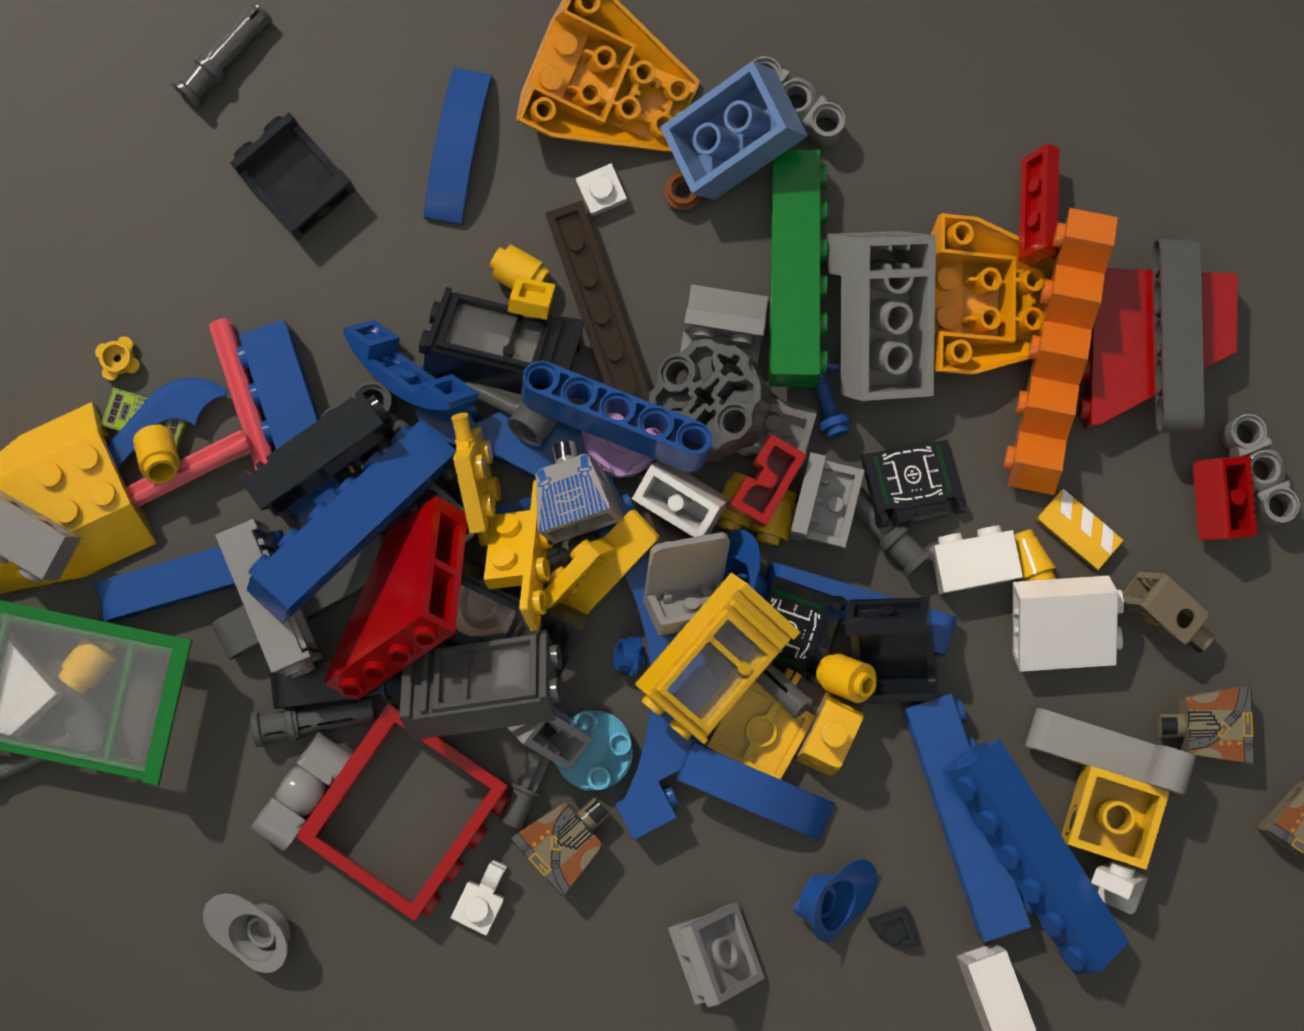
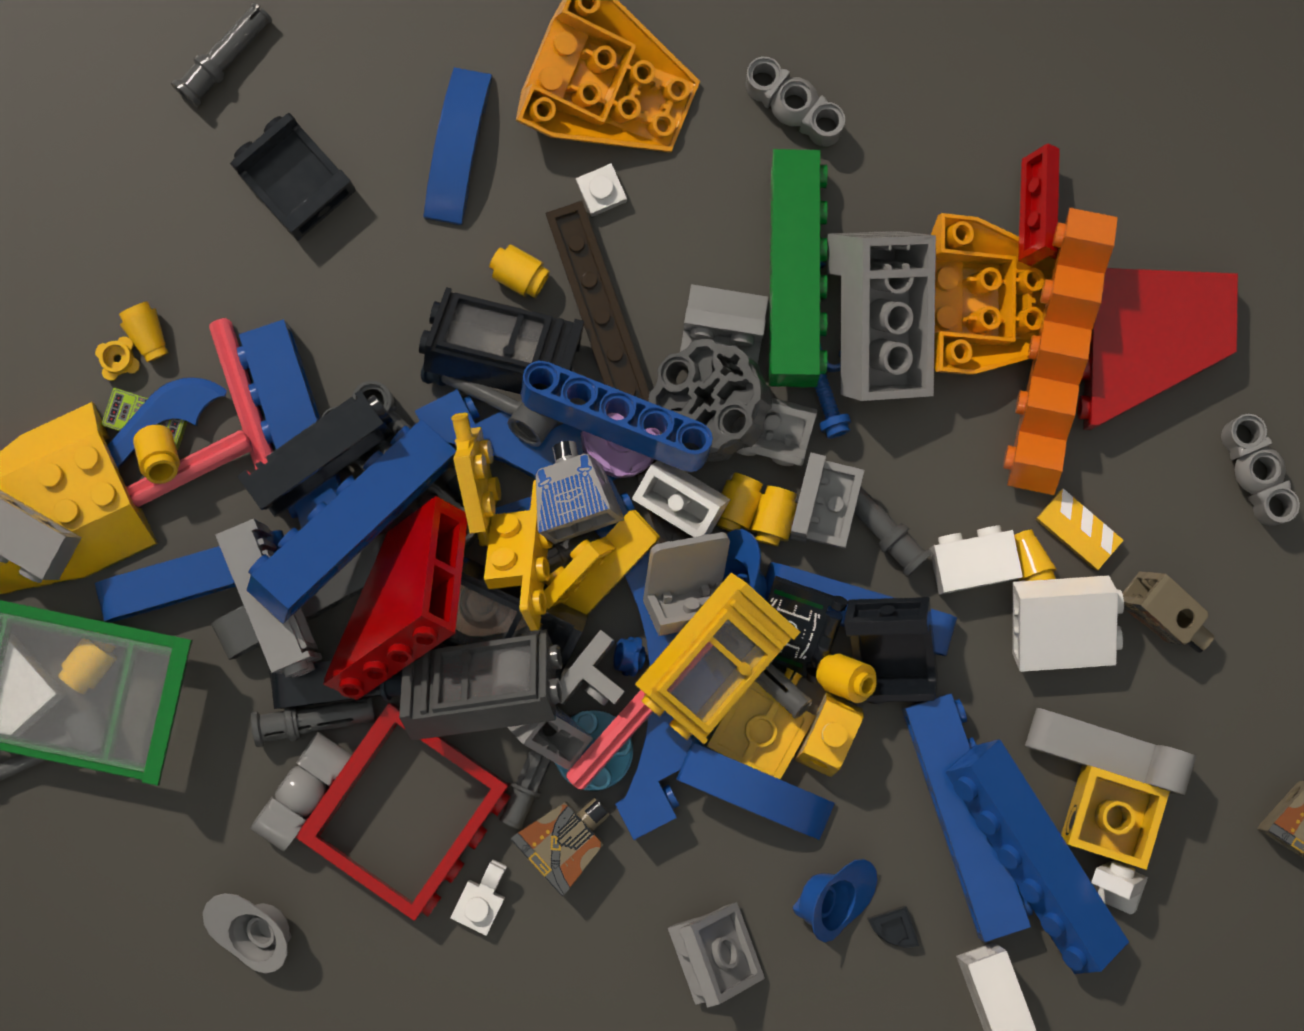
blue slope [343,320,479,410] -> none
yellow plate [508,277,555,320] -> none
medium blue brick [660,61,808,200] -> none
dark orange plate [664,172,702,211] -> none
red brick [726,434,807,528] -> none
black piece [860,440,966,528] -> none
dark grey beam [1152,239,1205,433] -> none
torso [1156,686,1255,763] -> none
red brick [1192,456,1258,540] -> none
none -> yellow cone [119,301,169,363]
none -> light grey bracket [560,630,626,706]
none -> coral axle [566,642,712,790]

